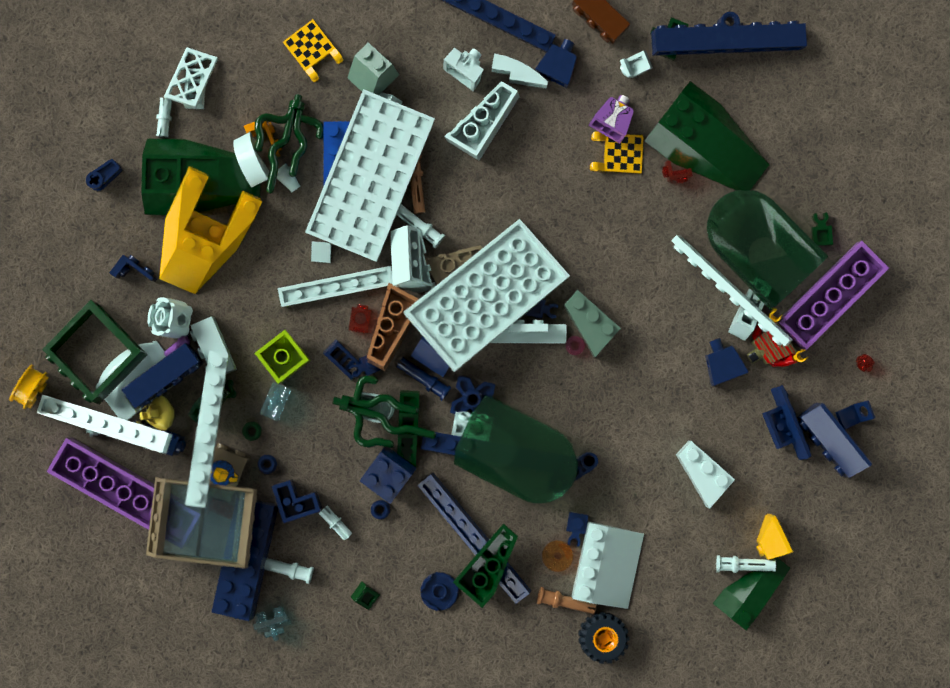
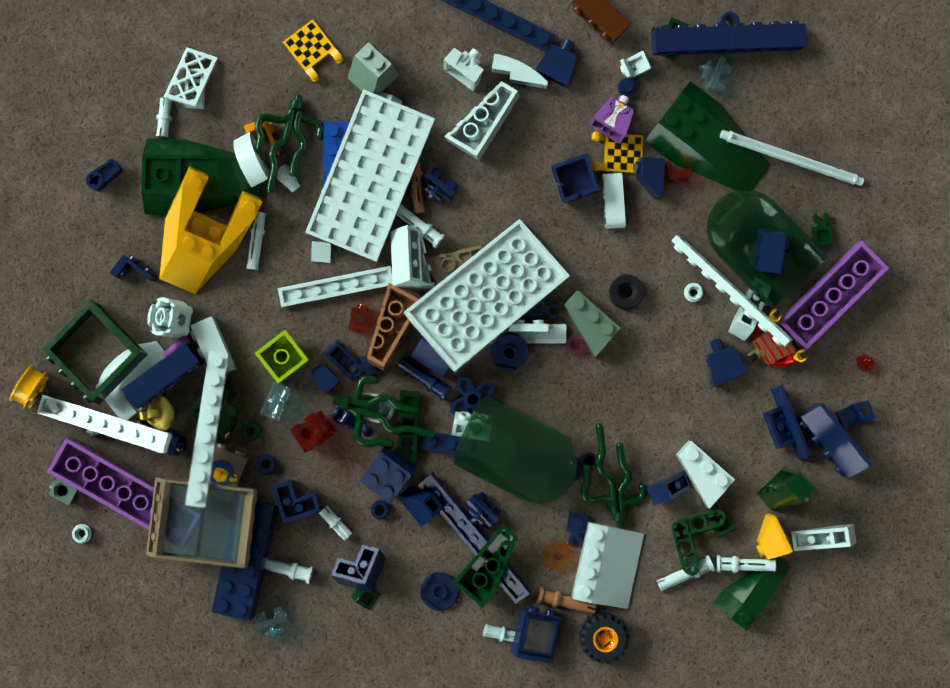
none -> sand green brick [48,478,80,506]
none -> light aqua plate [72,524,92,543]
none -> dark green piece [216,401,239,444]
none -> light aqua pin [246,212,267,270]
none -> clear red brick [290,410,337,453]
none -> dark blue brick [310,364,341,394]
none -> dark blue brick [331,545,386,593]
none -> dark blue piece [332,407,373,437]
none -> dark blue slope [397,486,444,527]
none -> dark blue hips [422,168,458,203]
none -> dark blue hips [464,492,501,529]
none -> light aqua axle [483,624,515,642]
none -> dark blue plate [490,332,529,371]
none -> dark blue window [511,606,563,664]
none -> dark blue piece [551,153,602,204]
none -> dark green plant [580,423,647,527]
none -> light aqua beam [602,173,626,229]
none -> black tyre [609,274,645,310]
none -> dark blue plate [618,78,637,97]
none -> dark blue slope [634,157,665,199]
none -> dark blue slope [647,470,692,505]
none -> light aqua pin [656,555,715,592]
none -> dark green beam [671,509,727,576]
none -> light aqua plate [684,283,703,302]
none -> clear light blue hips [698,56,732,92]
none -> dark green plate [709,511,736,539]
none -> light aqua piece [720,130,864,186]
none -> dark blue brick [753,228,789,274]
none -> dark green wedge [756,468,816,510]
none -> light aqua slope [791,524,857,551]

